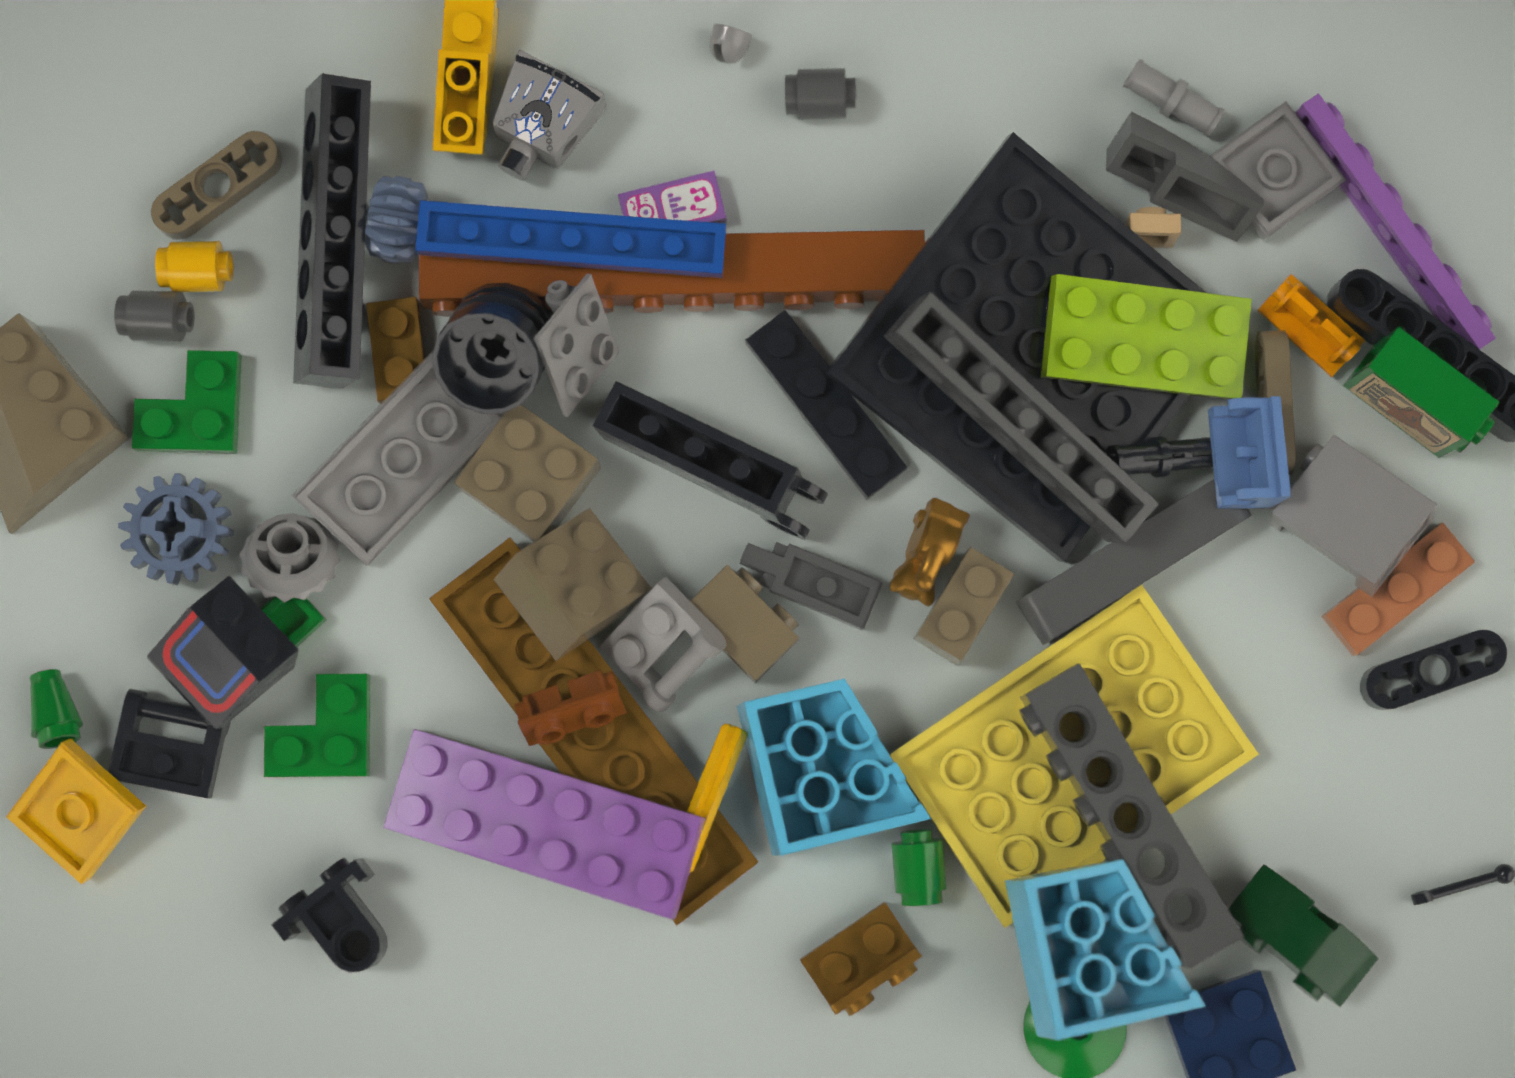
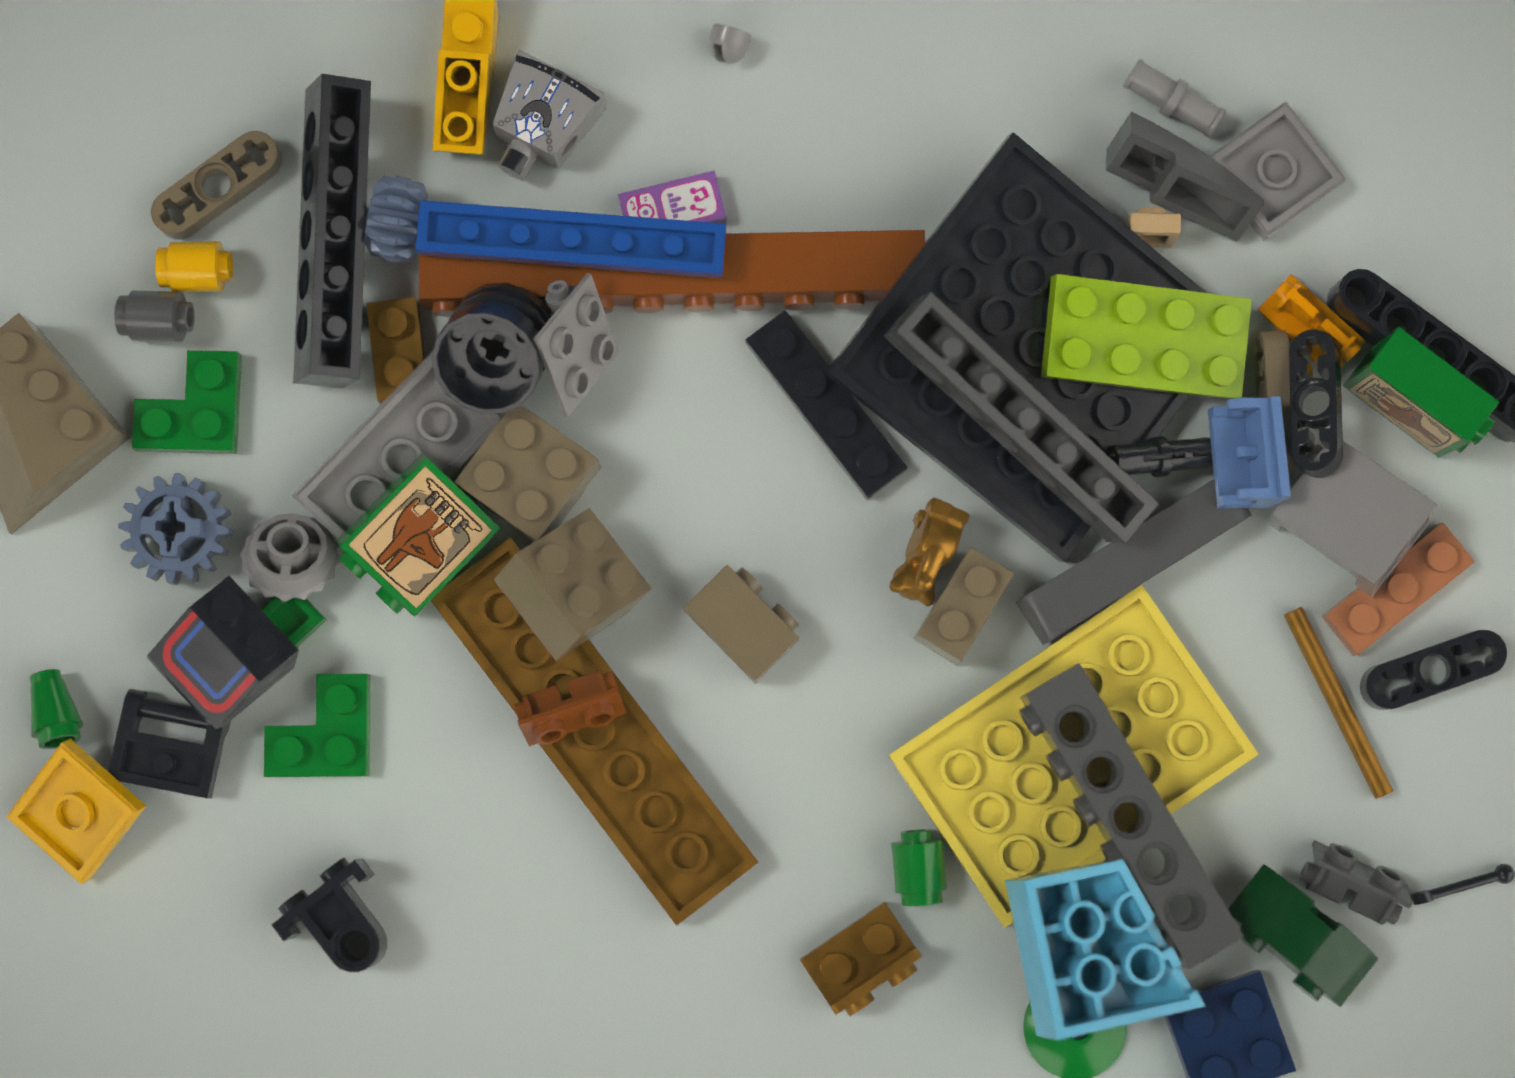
medium lavender plate [383,729,706,919] -> none
black hinge [592,381,828,540] -> none
light grey plate [600,577,726,712] -> none
yellow axle [687,723,747,873] -> none
medium azure wedge [737,678,931,856] -> none
dark grey hinge [739,542,883,631] -> none
dark grey brick [785,68,856,120] -> none
medium lavender plate [1295,93,1496,350] -> none
none -> brick [336,453,501,617]
none -> pearl gold bar [1283,606,1394,799]
none -> black beam [1289,329,1343,478]
none -> dark grey hinge [1299,840,1412,925]

